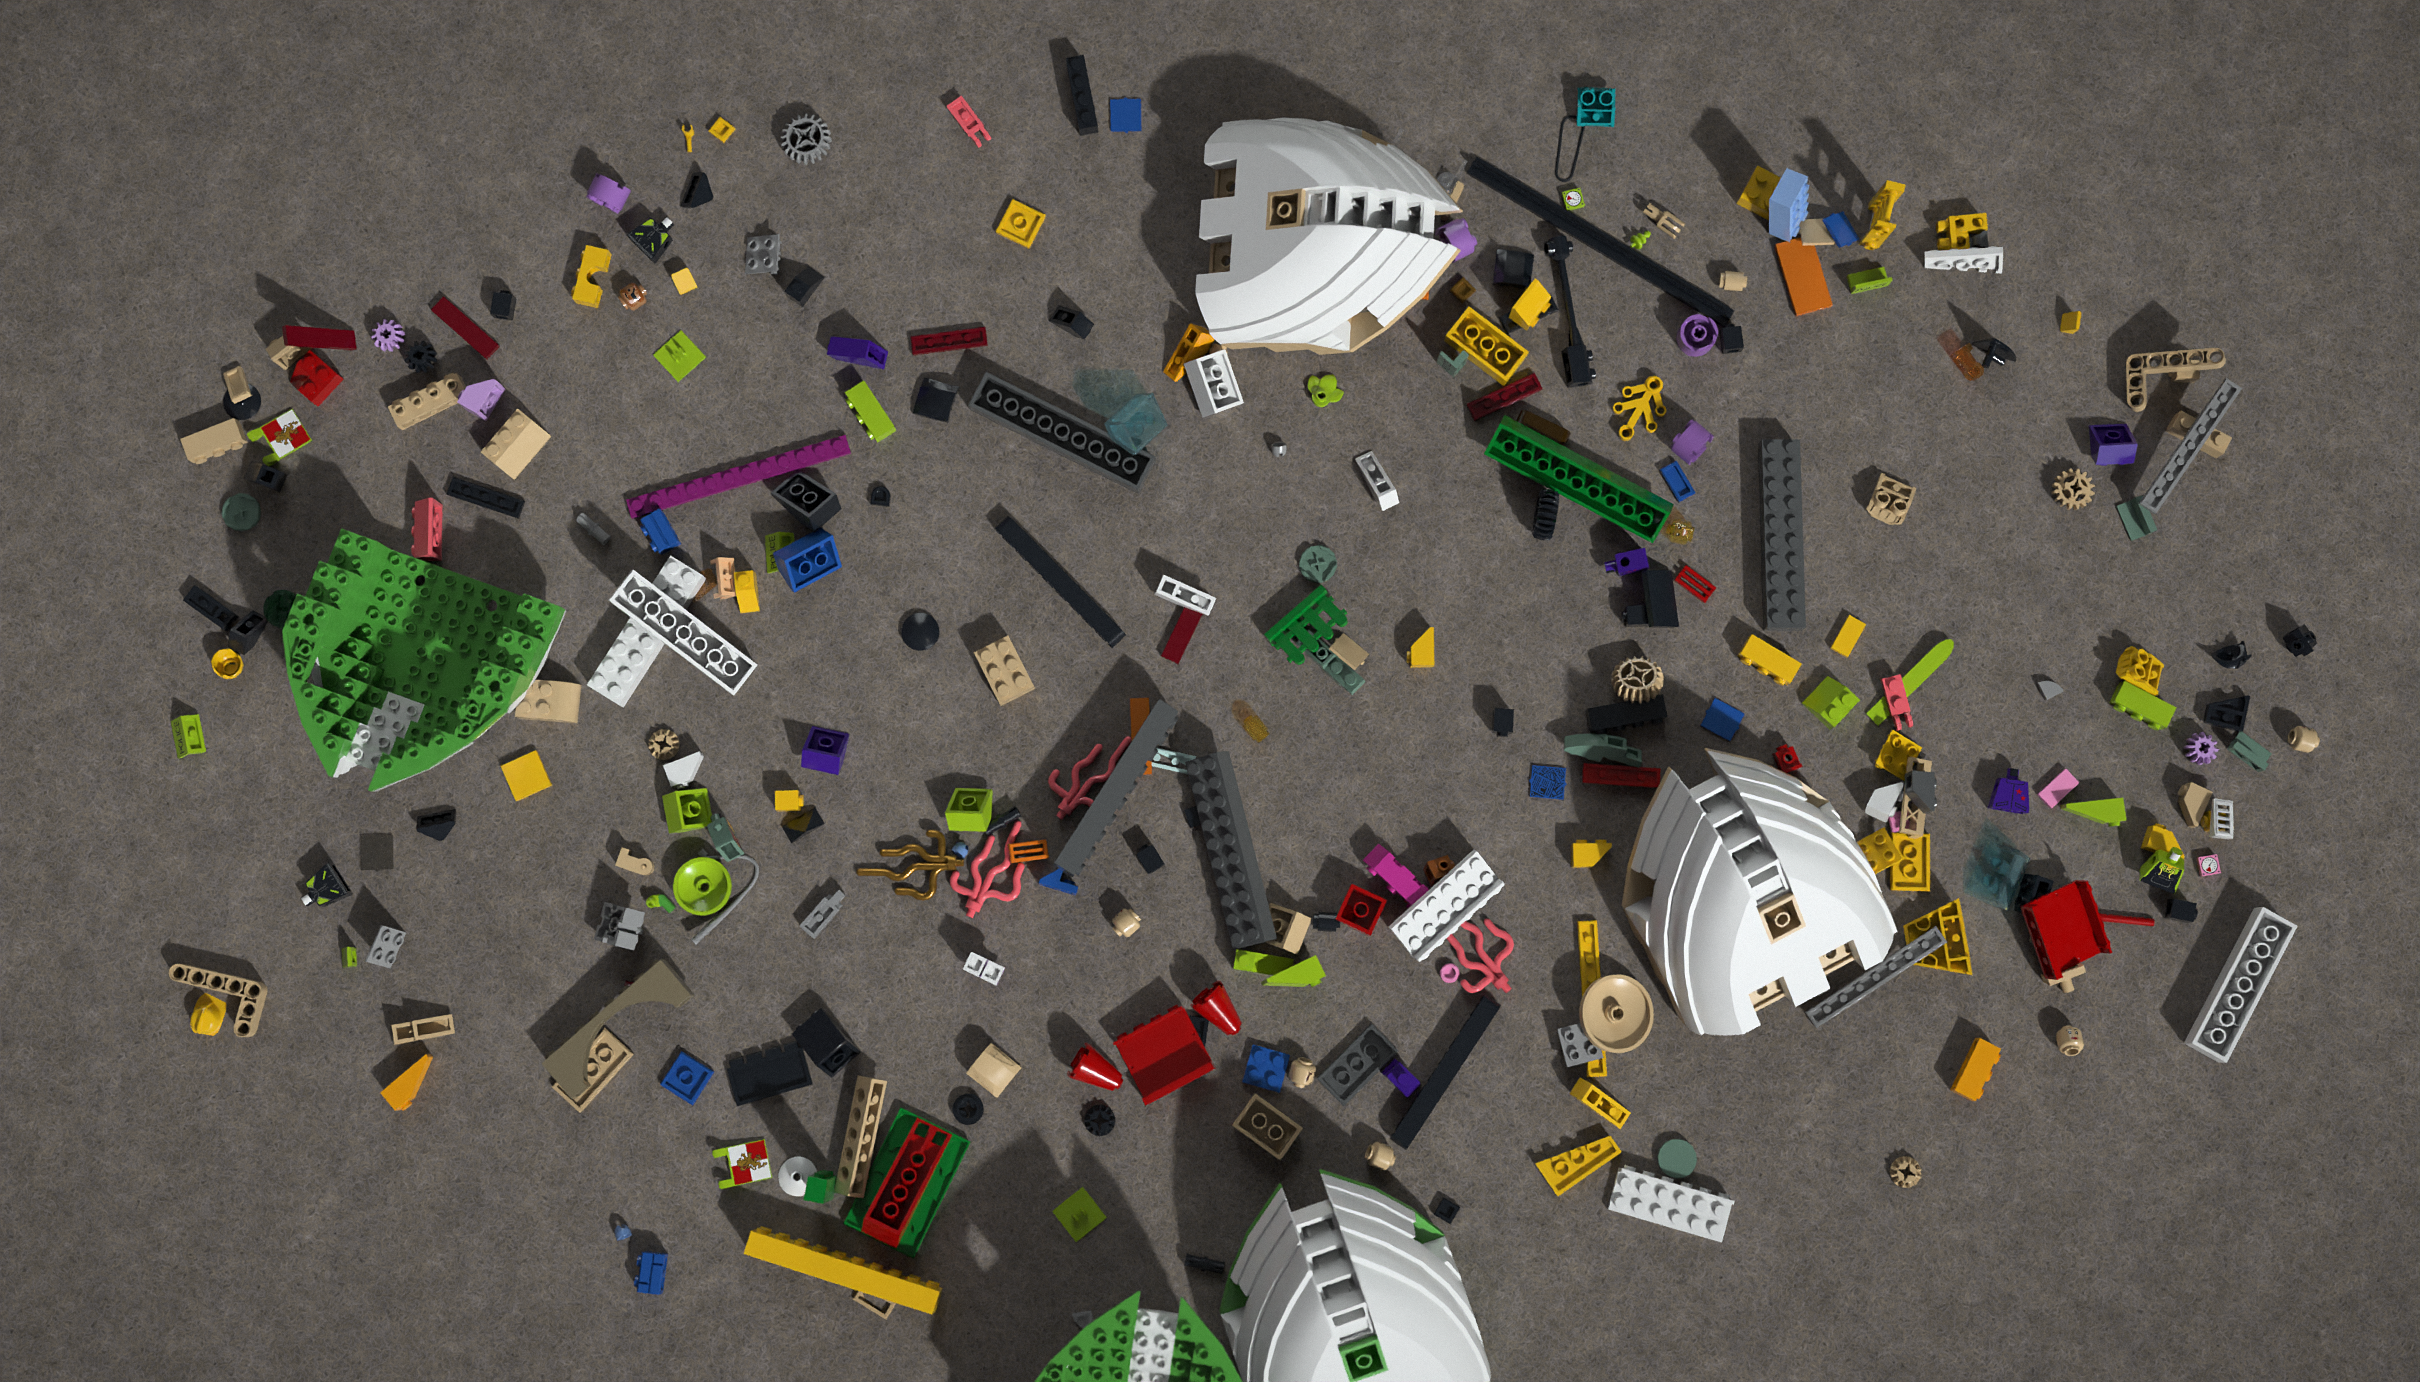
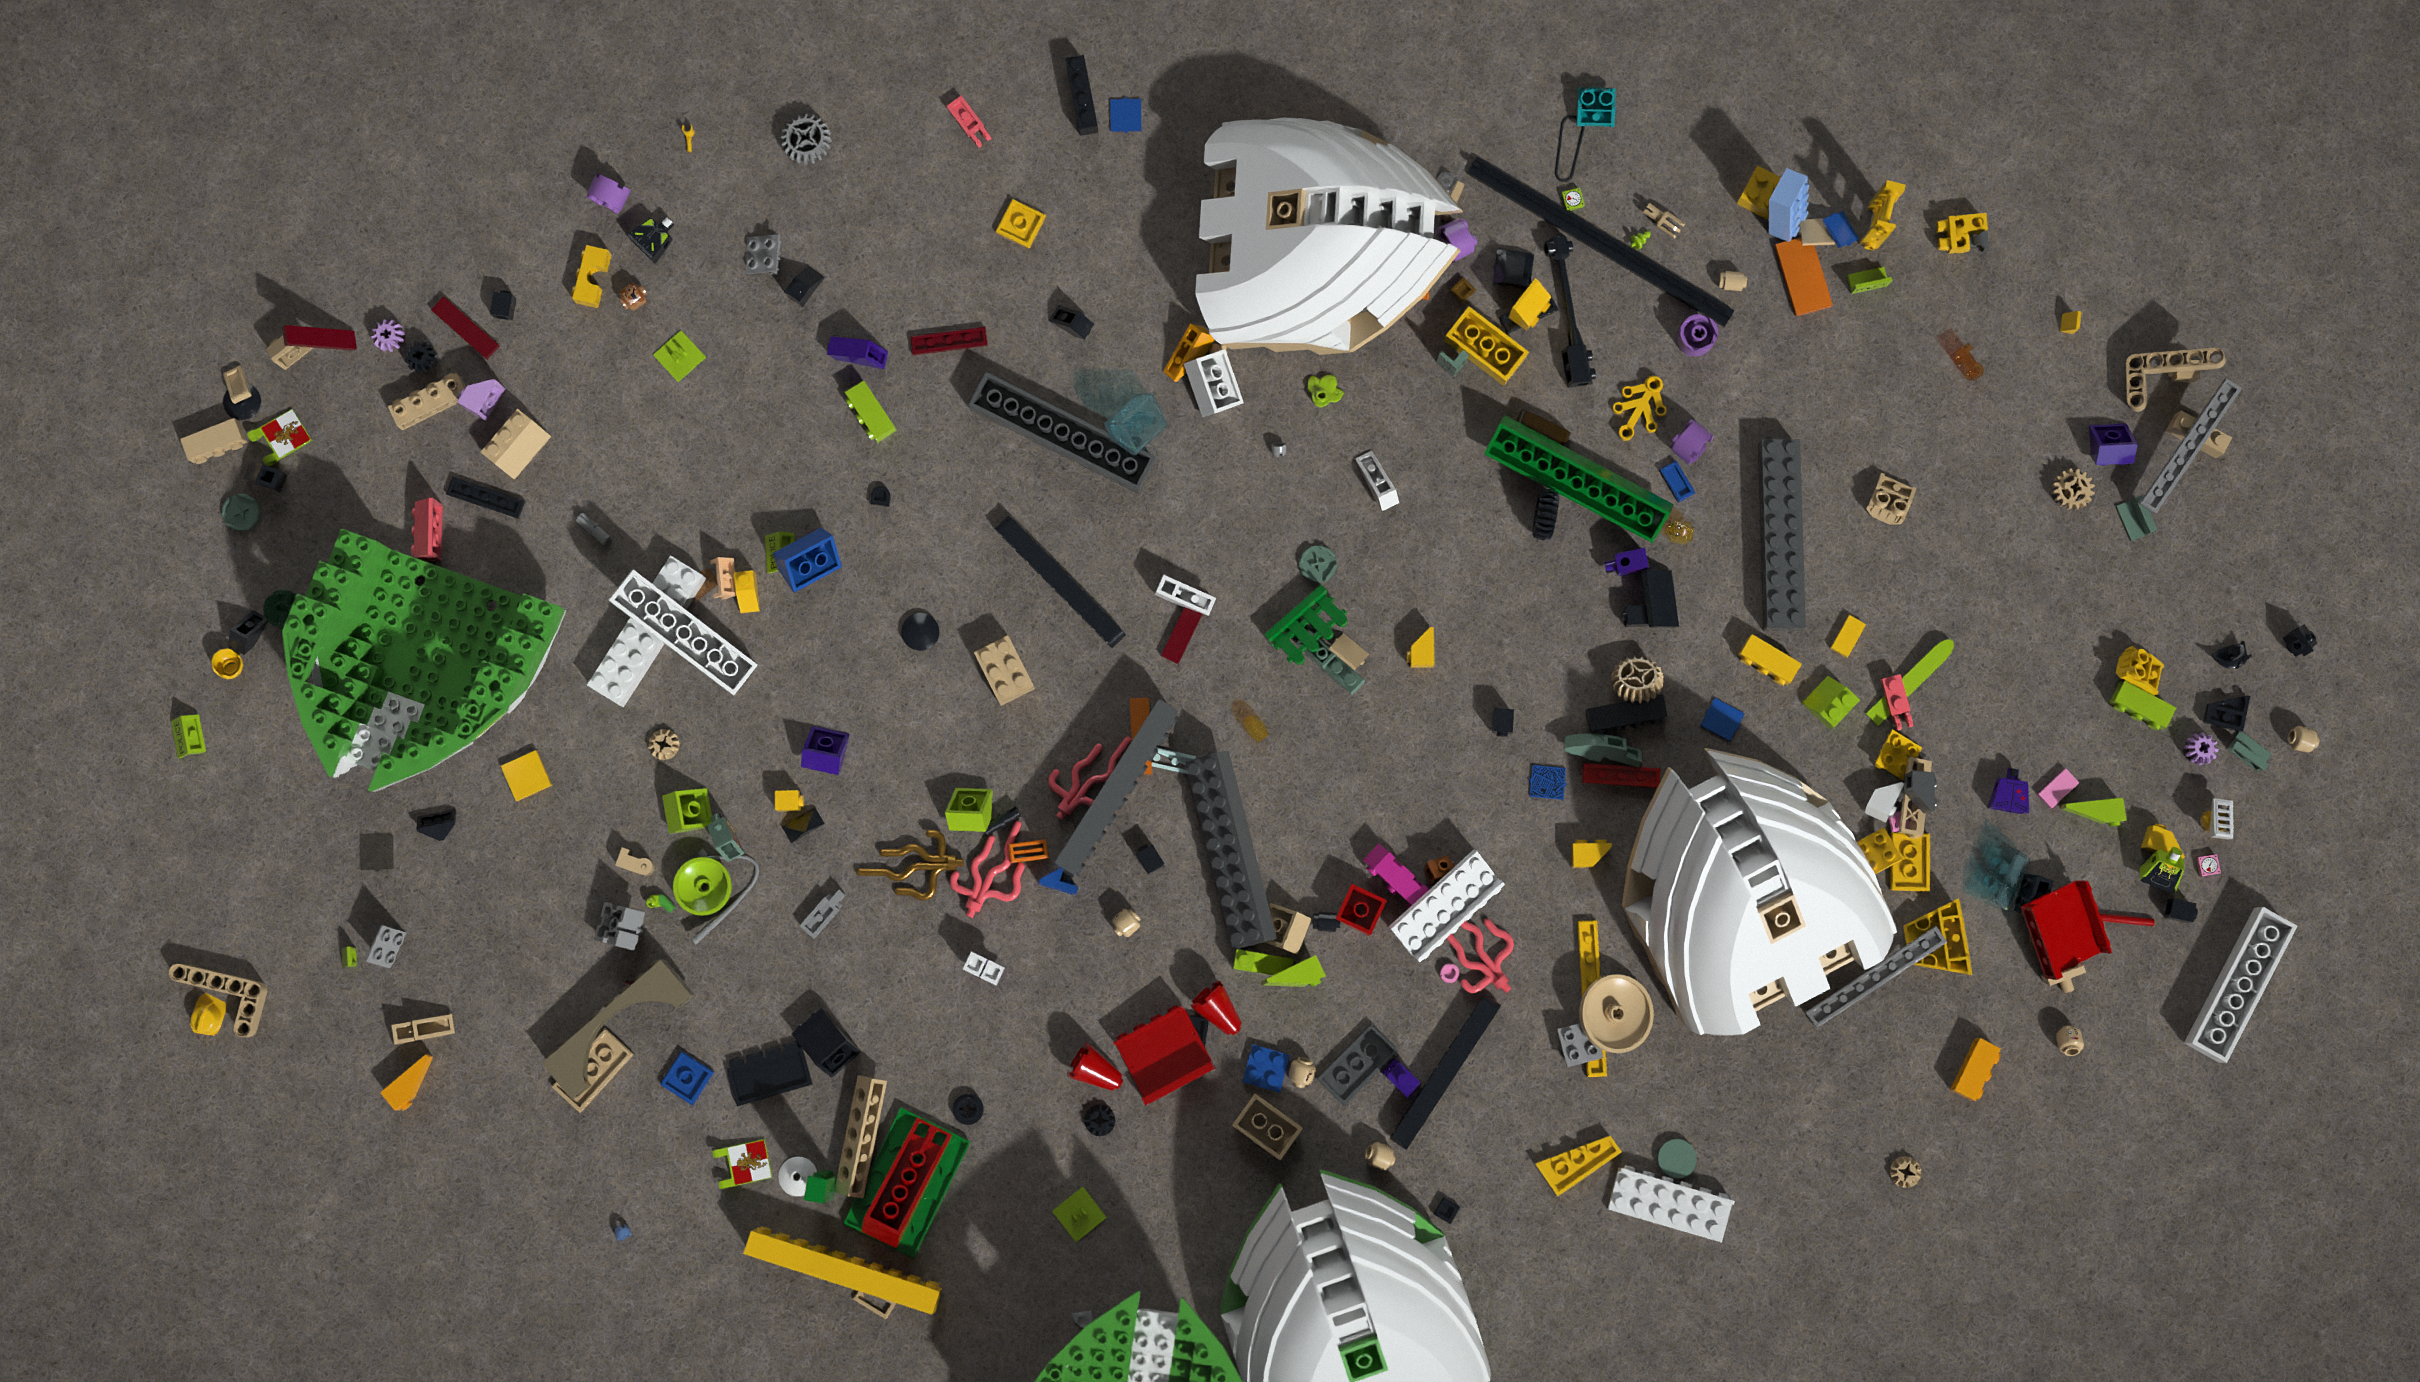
black plate [183,585,239,632] -> none
red slope [290,350,344,407] -> none
black torso [301,862,353,907] -> none
tan brick [515,680,581,723] -> none
magenta plate [626,435,851,519] -> none
blue brick [634,1251,668,1295] -> none
blue brick [640,509,682,555] -> none
white slope [663,752,704,790] -> none
yellow slope [671,268,697,295] -> none
black slope [680,172,714,208] -> none
yellow tile [709,117,735,143] -> none
black slope [771,470,842,533] -> none
black slope [913,378,960,423] -> none
medium blue hinge [951,842,968,859] -> none
tan slope [966,1043,1022,1098] -> none
black tile [1184,806,1201,828] -> none
black pin [1184,1253,1225,1274] -> none
dark red tile [1466,372,1543,422] -> none
yellow slope [1569,1078,1631,1129] -> none
red tile [1674,565,1716,604] -> none
black brick [1719,324,1744,354] -> none
red brick [1772,744,1803,773] -> none
white wing [1925,246,2003,274] -> none
black shield [1971,338,2017,368] -> none
light grey tile [2036,681,2064,700] -> none
tan slope [2178,782,2213,828] -> none

